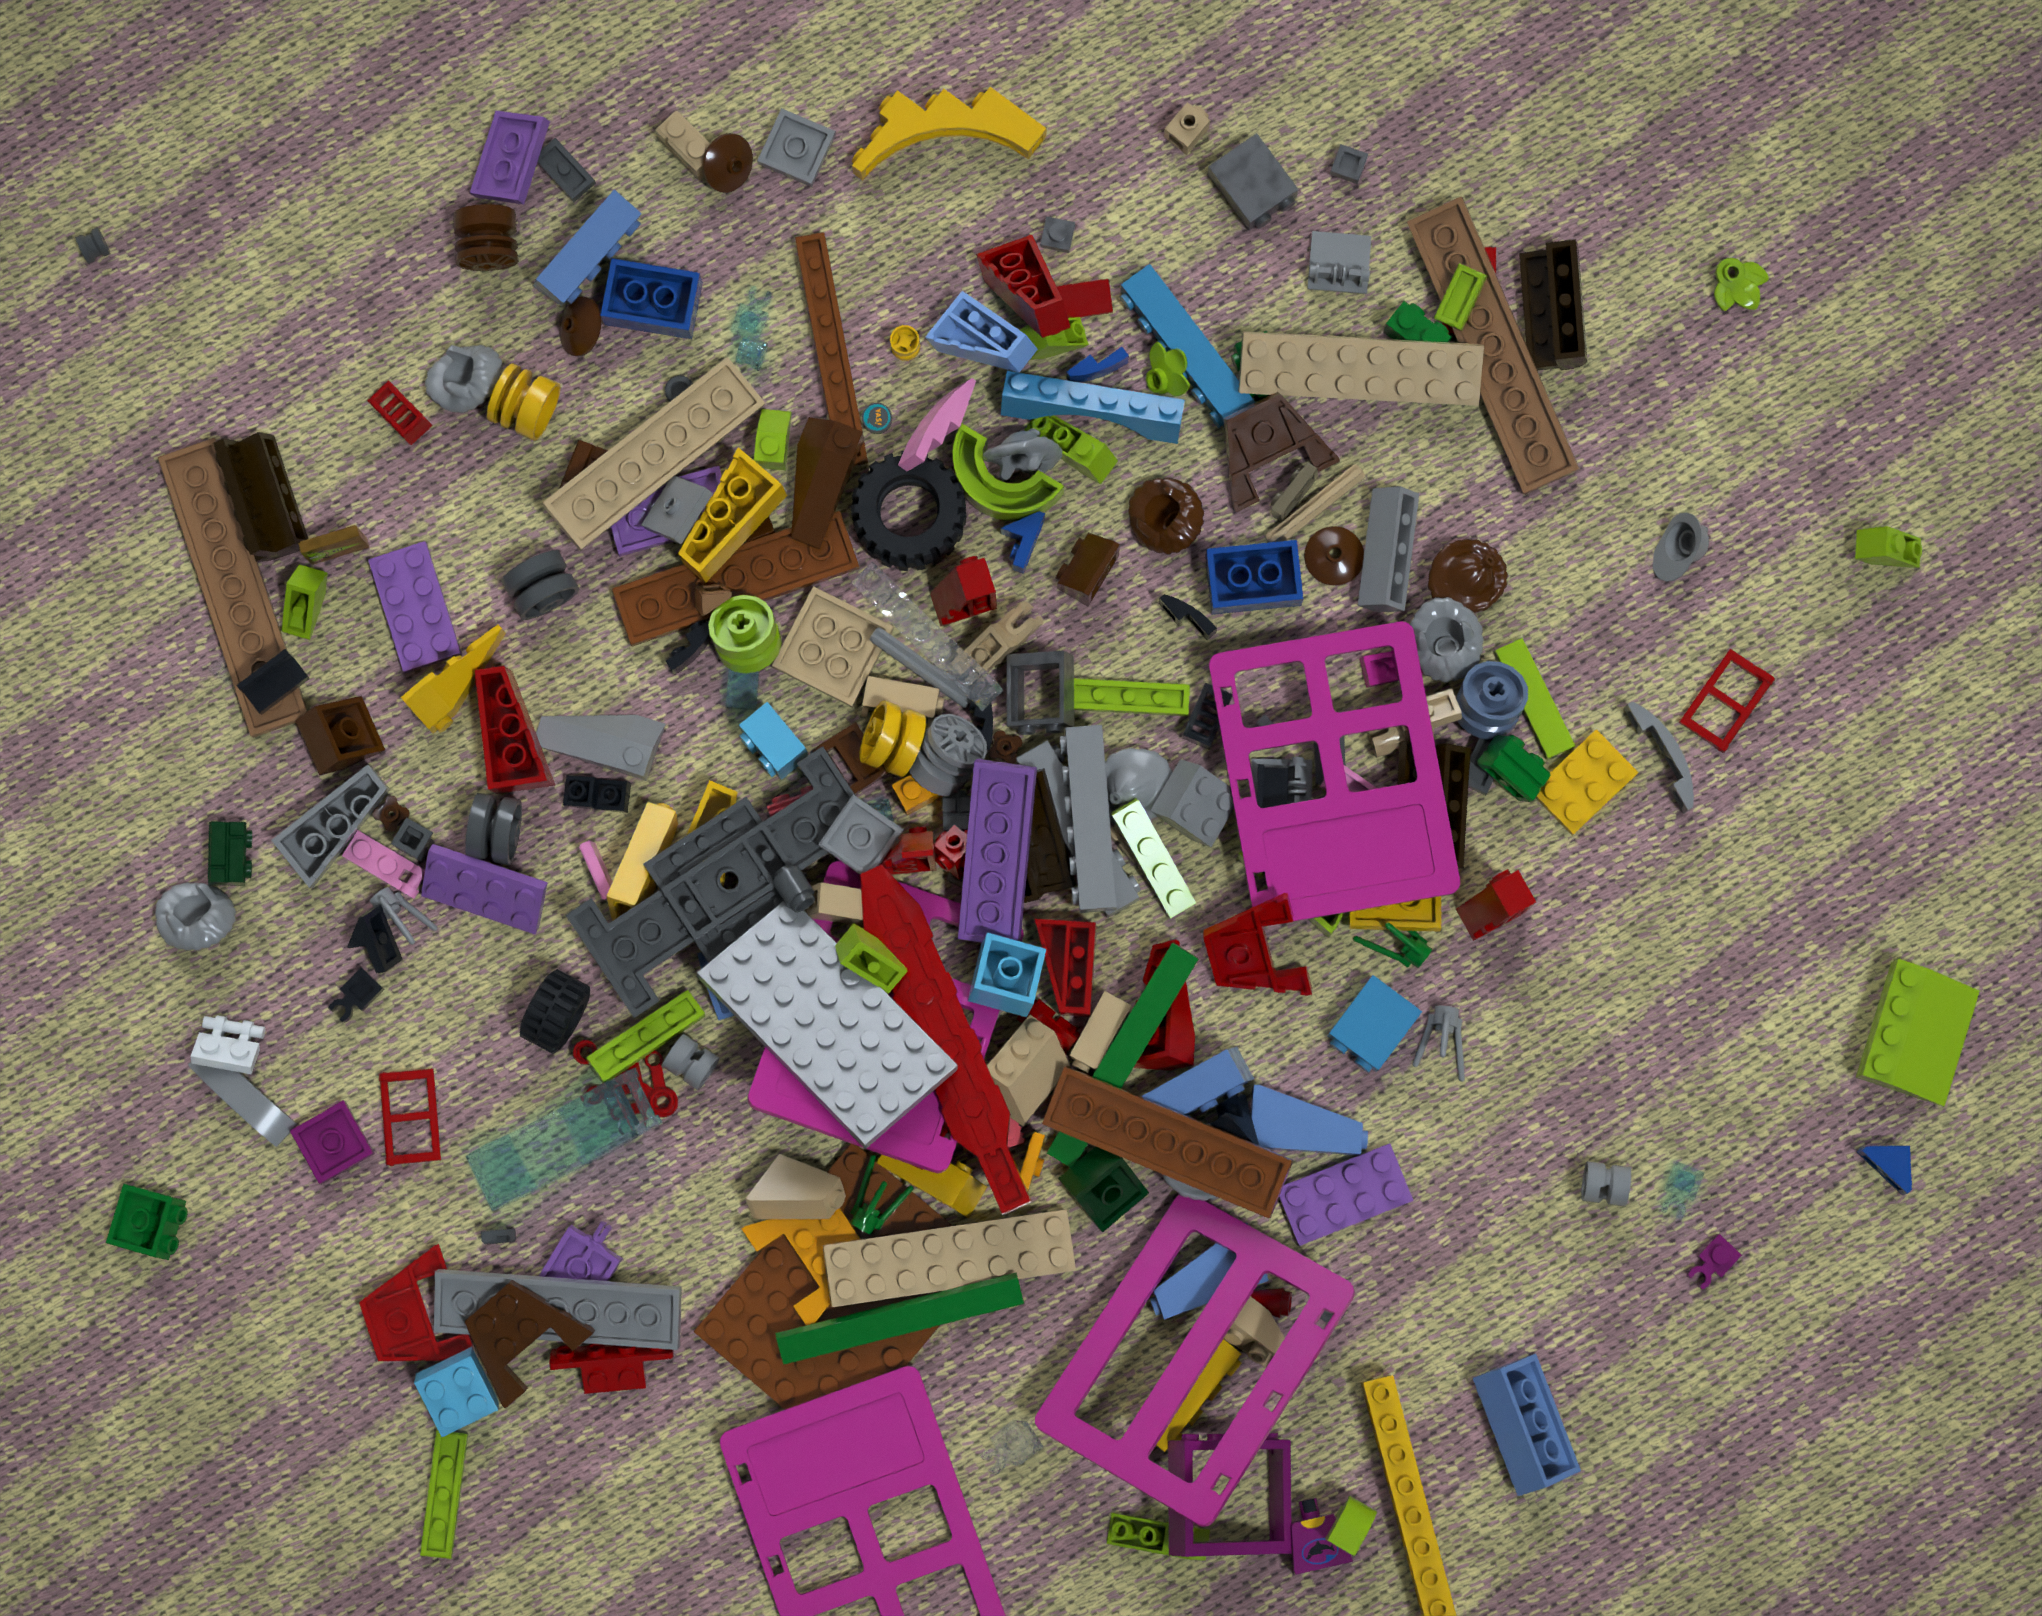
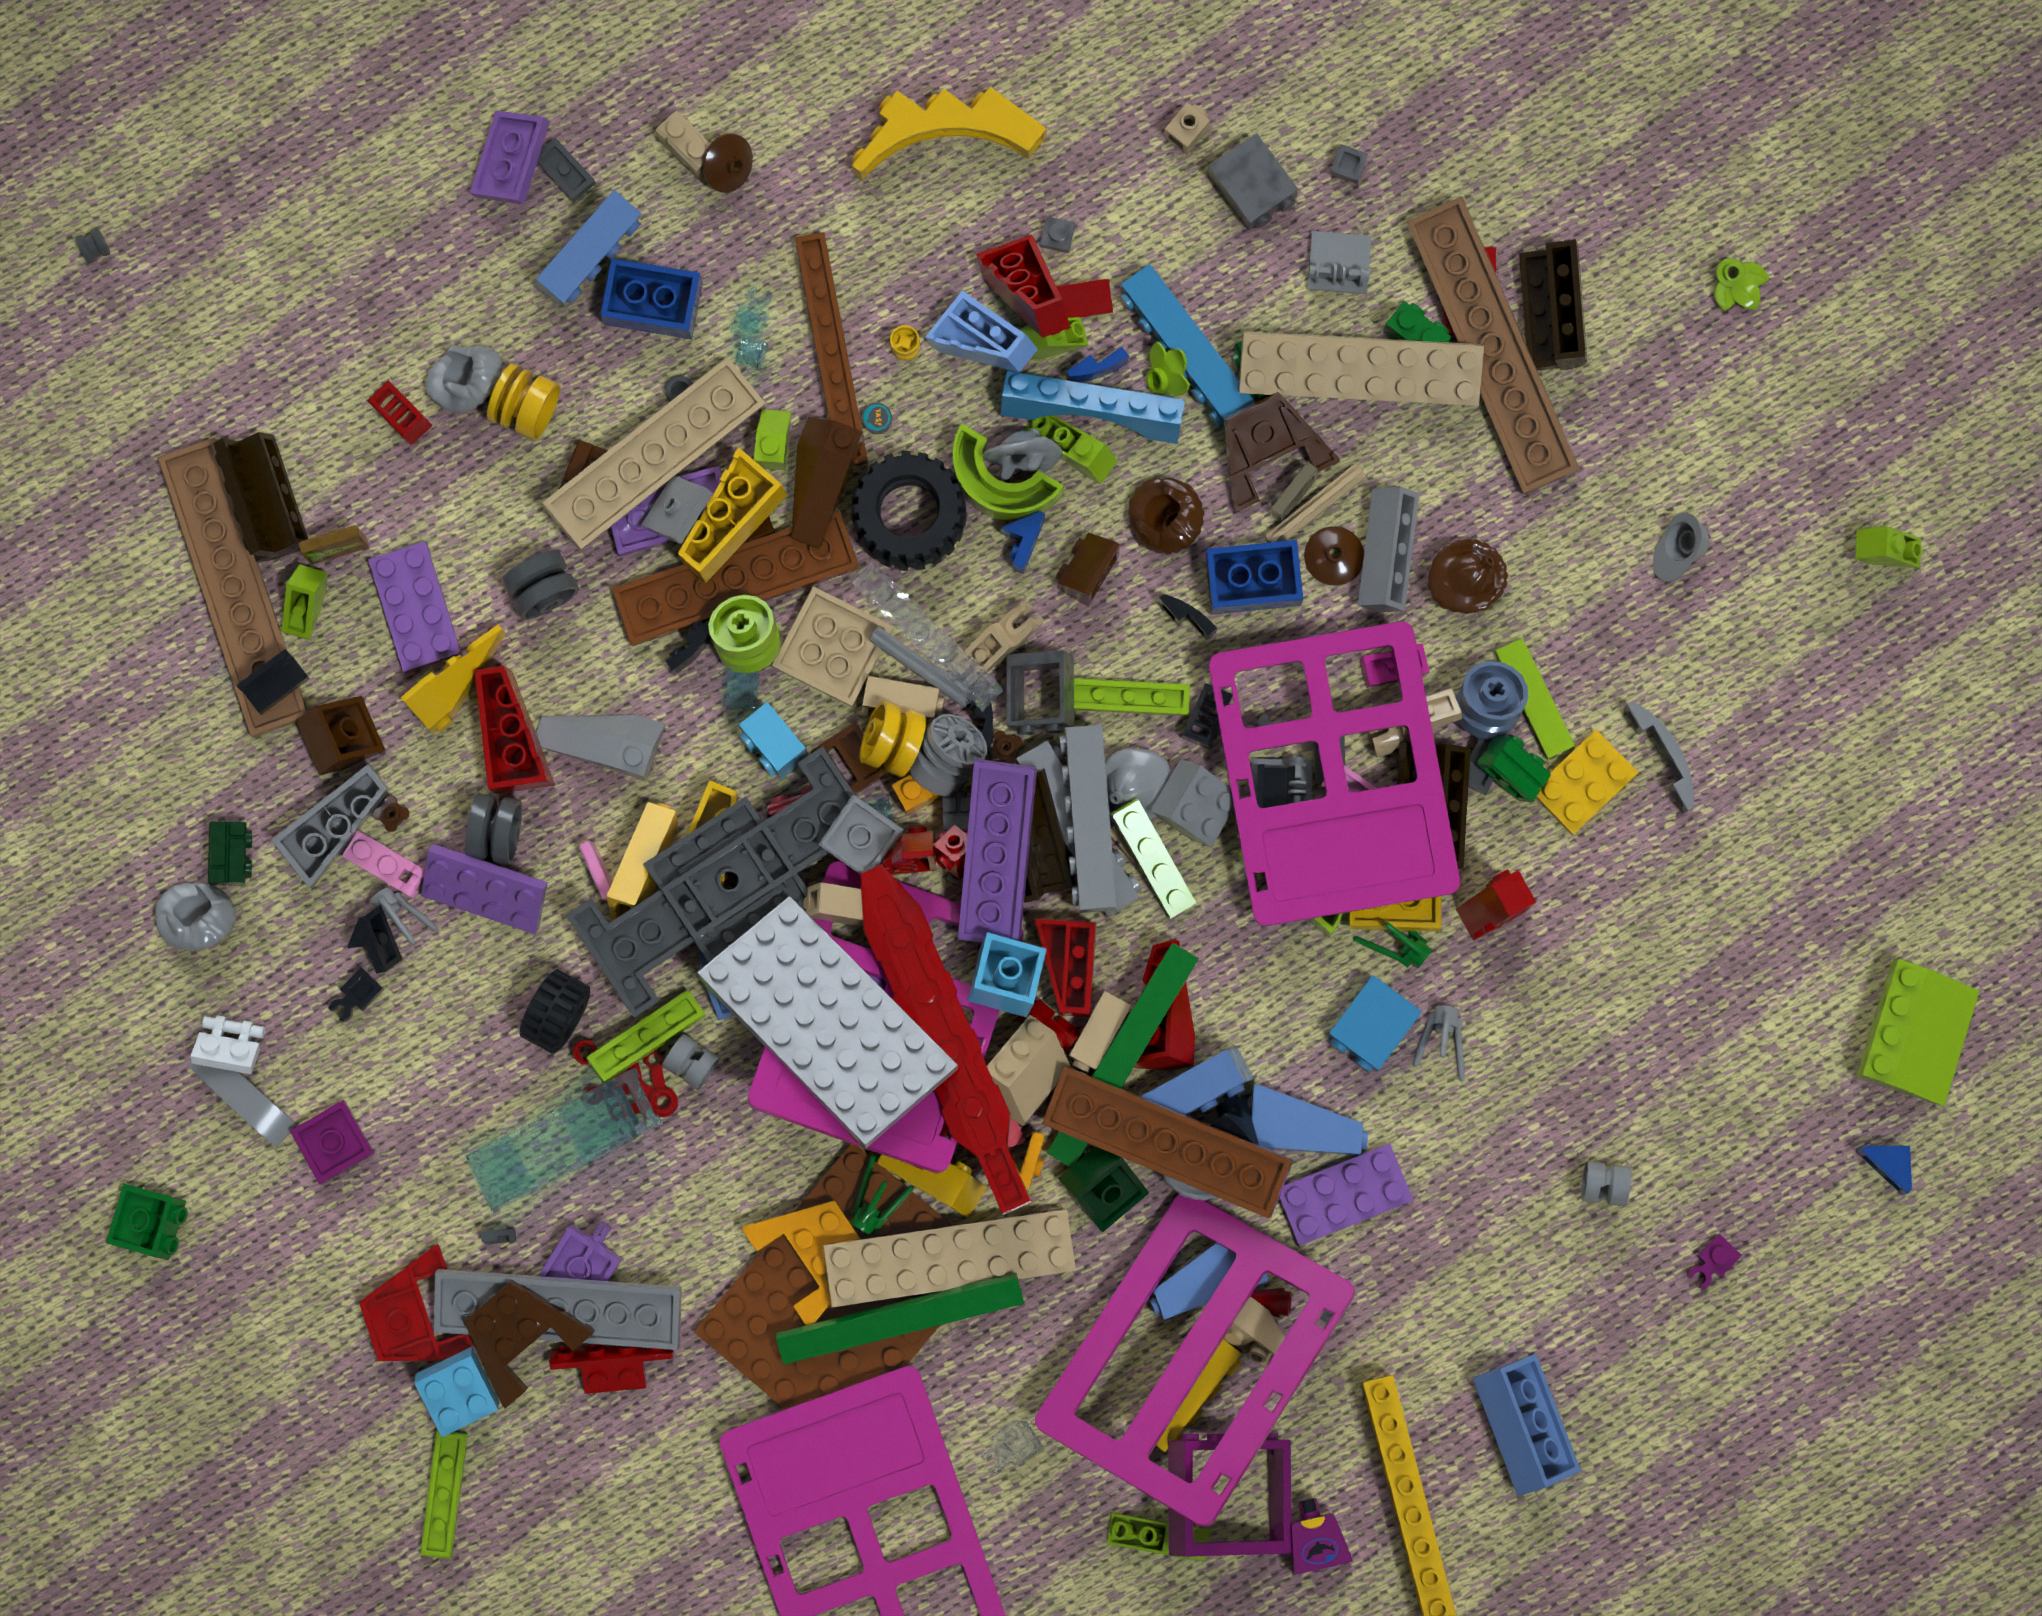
red window [378,1069,441,1167] -> none
dark grey brick [391,817,435,863] -> none
reddish brown wheel [453,204,519,271] -> none
reddish brown dish [559,297,601,357] -> none
black slope [563,775,631,813] -> none
medium nougat slope [695,583,732,616] -> none
tan slope [745,1154,846,1219] -> none
light grey plate [757,108,836,187] -> none
dark grey brick [773,865,815,912] -> none
lime slope [835,923,908,994] -> none
bright pink slope [898,378,976,471] -> none
red wedge [930,556,997,627] -> none
red wing [1203,893,1312,996] -> none
lime brick [1325,1495,1377,1556] -> none
light grey piece [1410,597,1484,683] -> none
lime tile [1434,263,1488,331] -> none
clear light blue plate [1661,1161,1705,1219] -> none
red window [1679,649,1775,753] -> none

